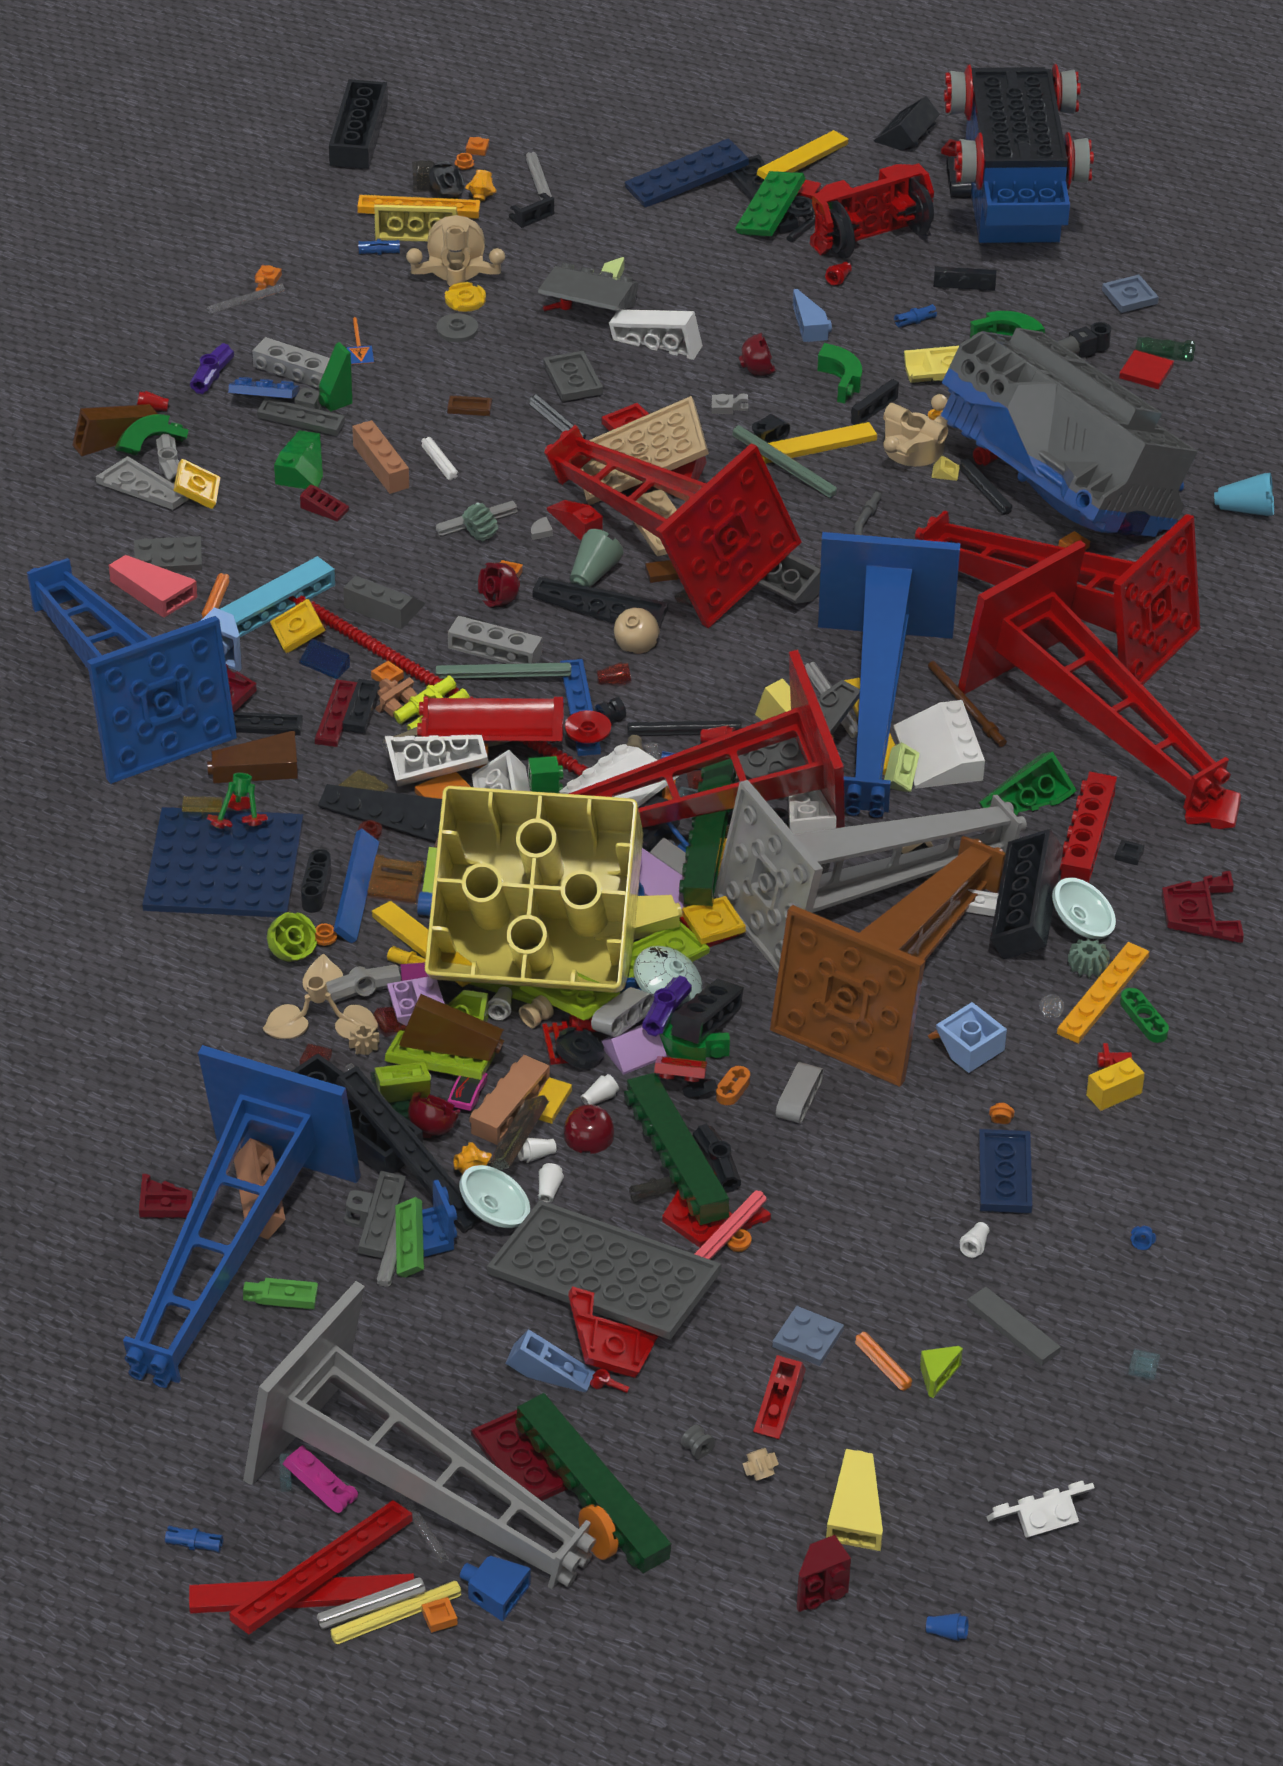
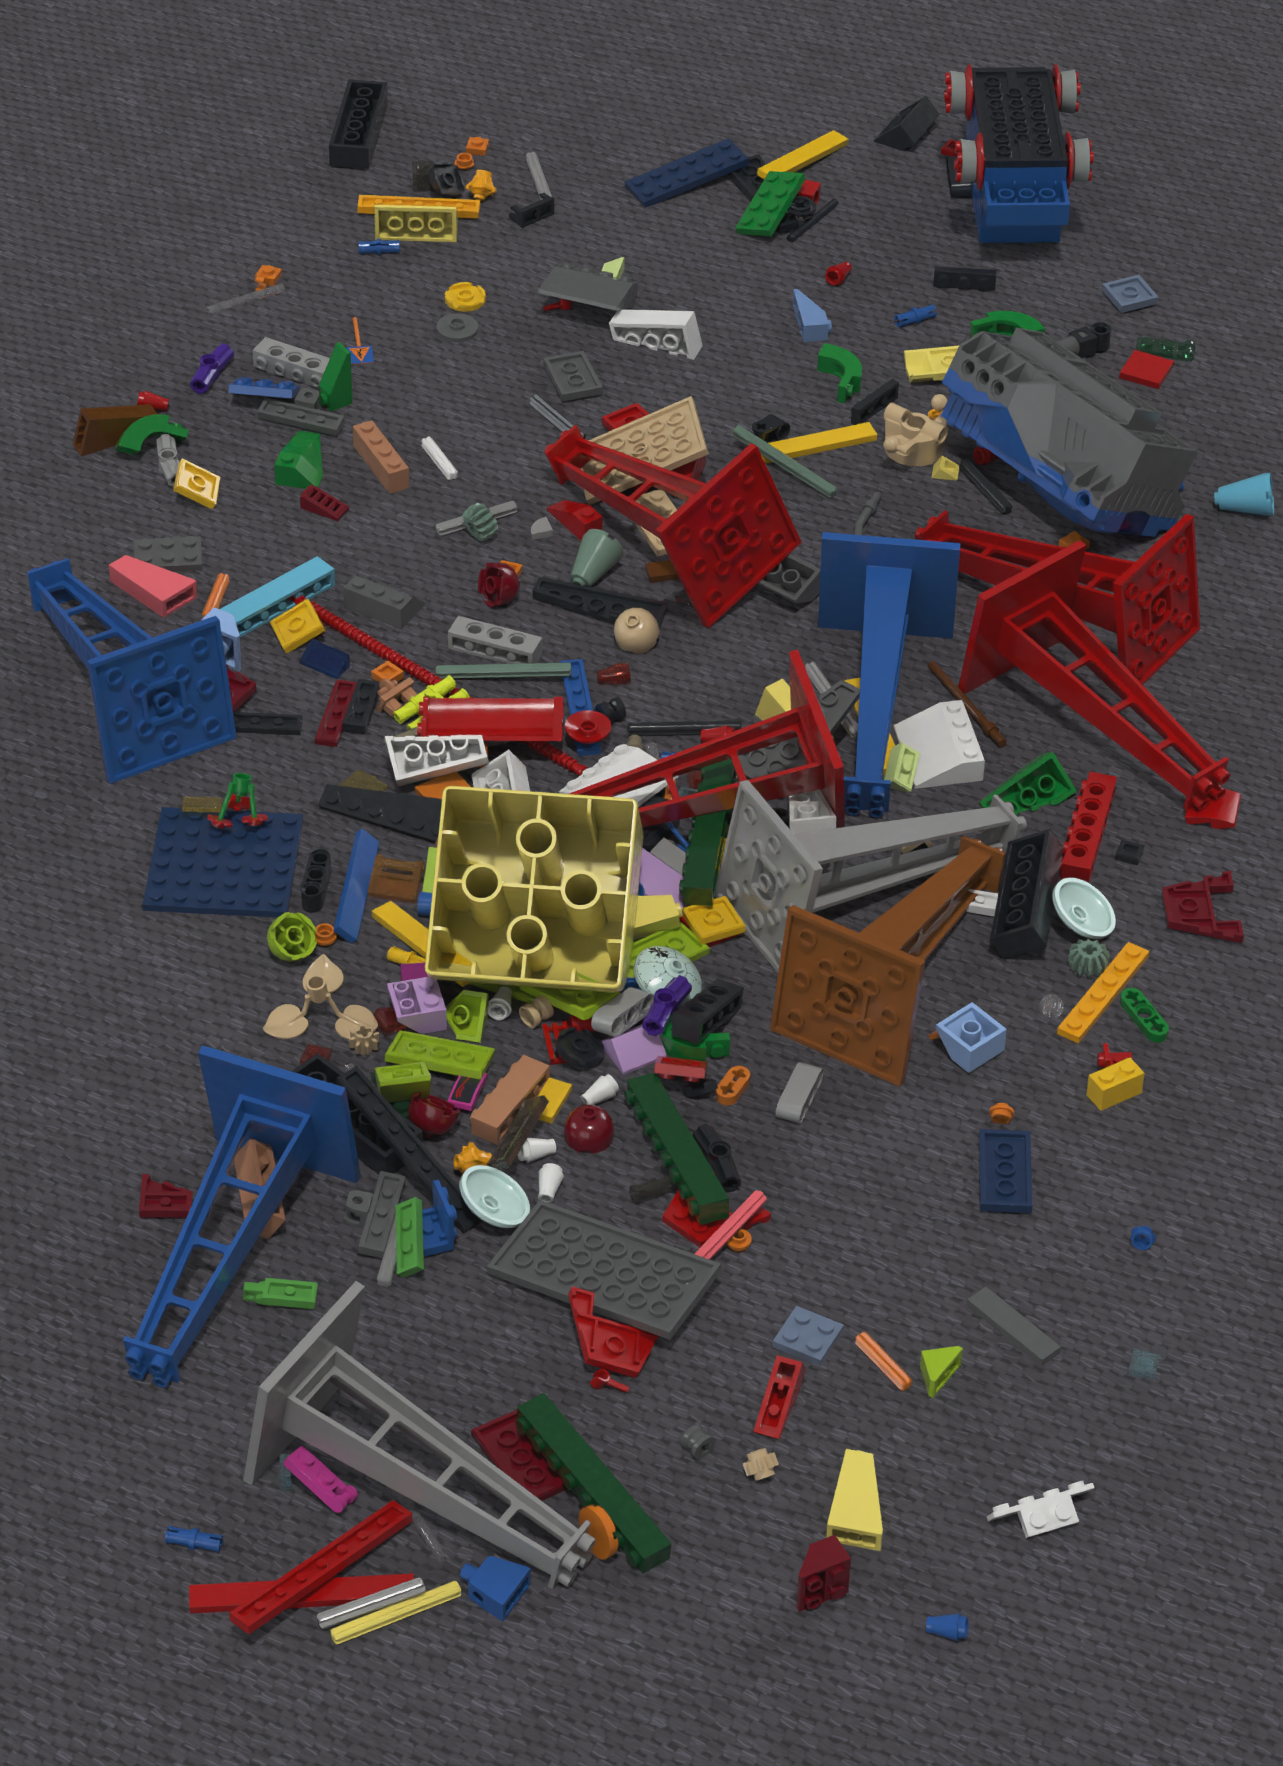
light grey wing [96,456,189,510] -> none
reddish brown slope [207,731,298,783] -> none
light grey piece [326,964,401,1003] -> none
clear red plate [358,820,382,839] -> none
reddish brown slope [399,994,504,1061] -> none
tan piece [406,215,505,286] -> none
orange plate [421,1597,458,1633] -> none
reddish brown tile [447,396,492,416] -> none
medium blue slope [505,1329,595,1392] -> none
green brick [528,756,564,793] -> none
light grey plate [712,394,748,414] -> none
dark red cylinder [739,332,776,376] -> none
red piece [810,163,934,258] -> none
white cone [960,1222,989,1258] -> none

